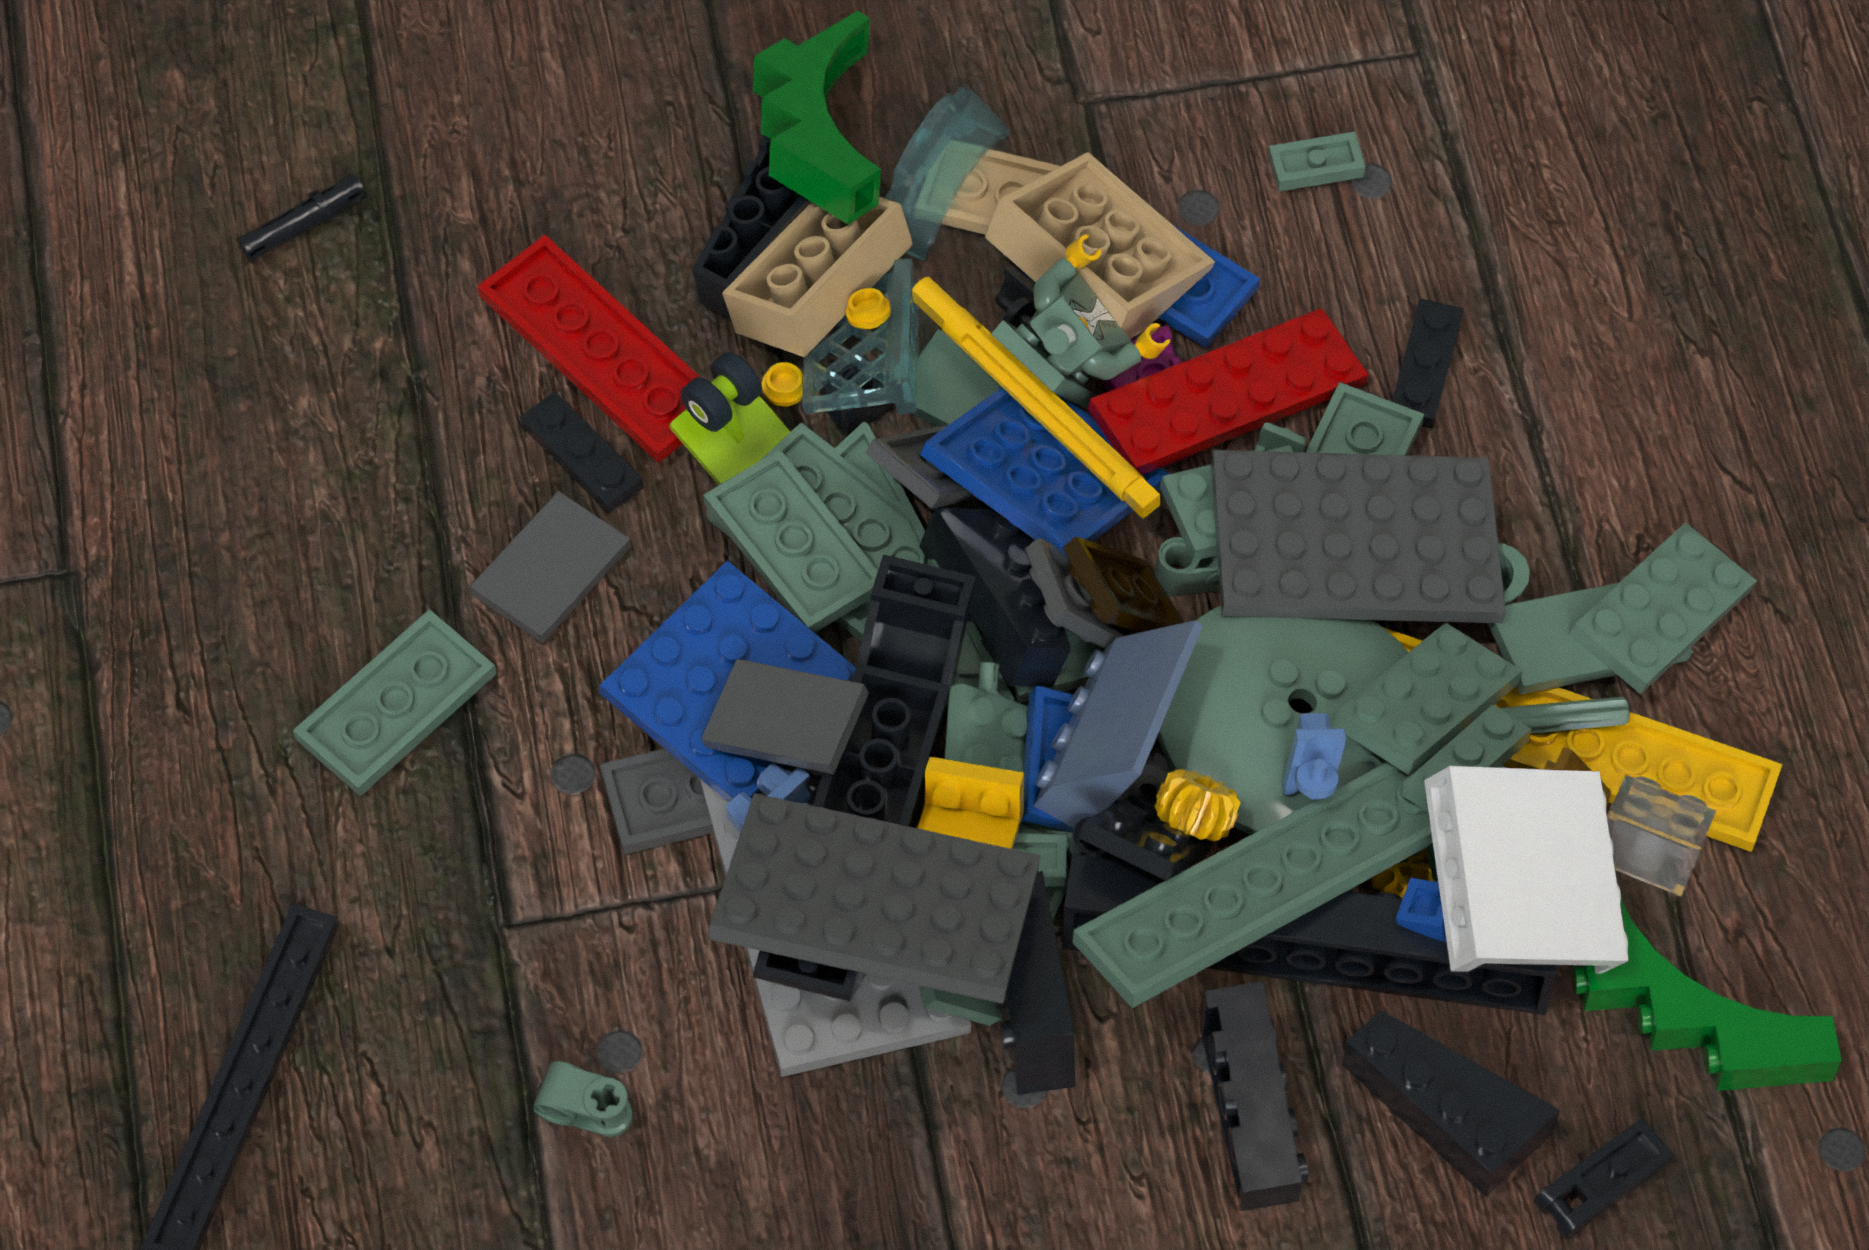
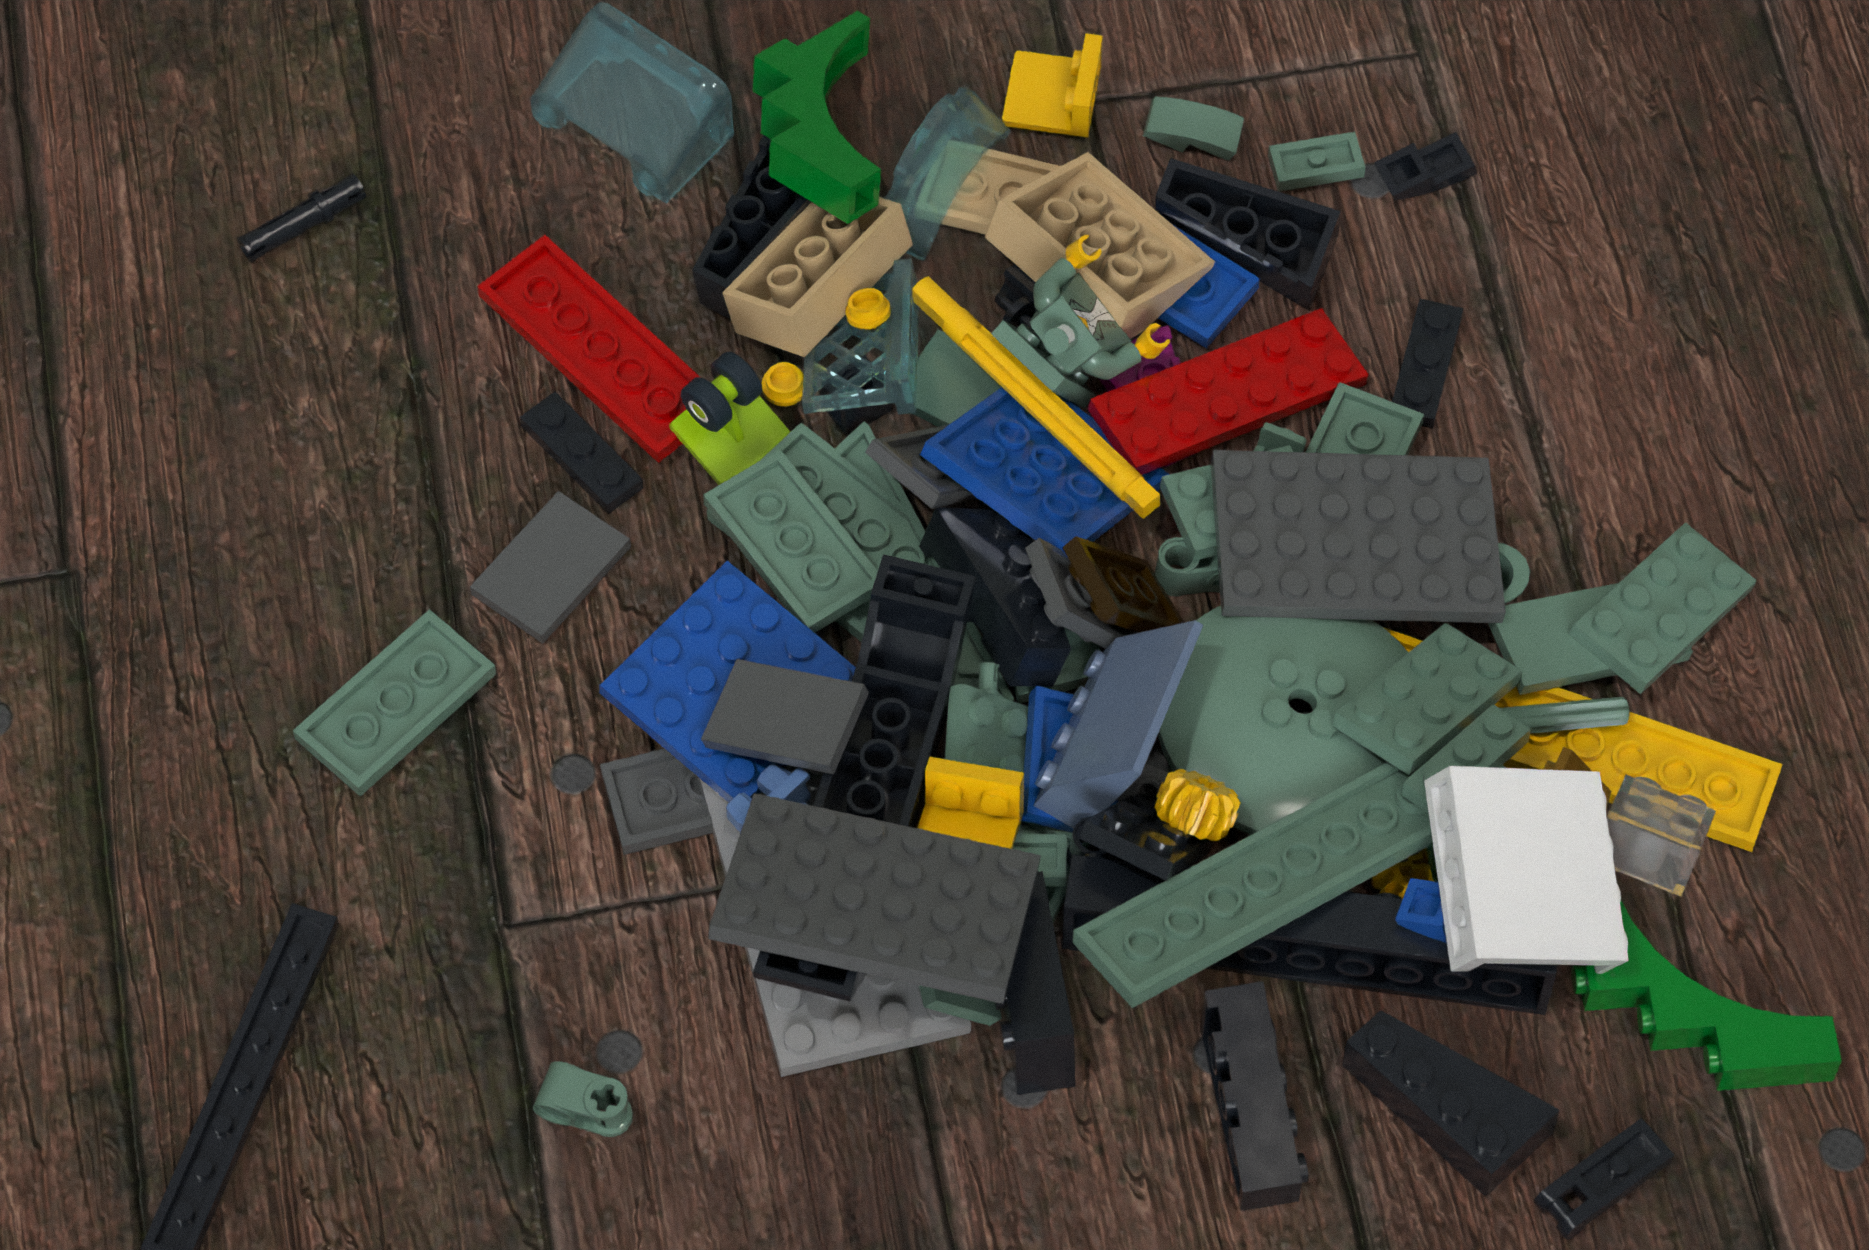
medium blue hips [1282,713,1346,800] -> none
none -> clear light blue windscreen [530,2,734,204]
none -> yellow bracket [1002,33,1103,138]
none -> sand green slope [1143,96,1244,161]
none -> black wedge [1155,158,1341,311]
none -> black slope [1374,132,1477,200]

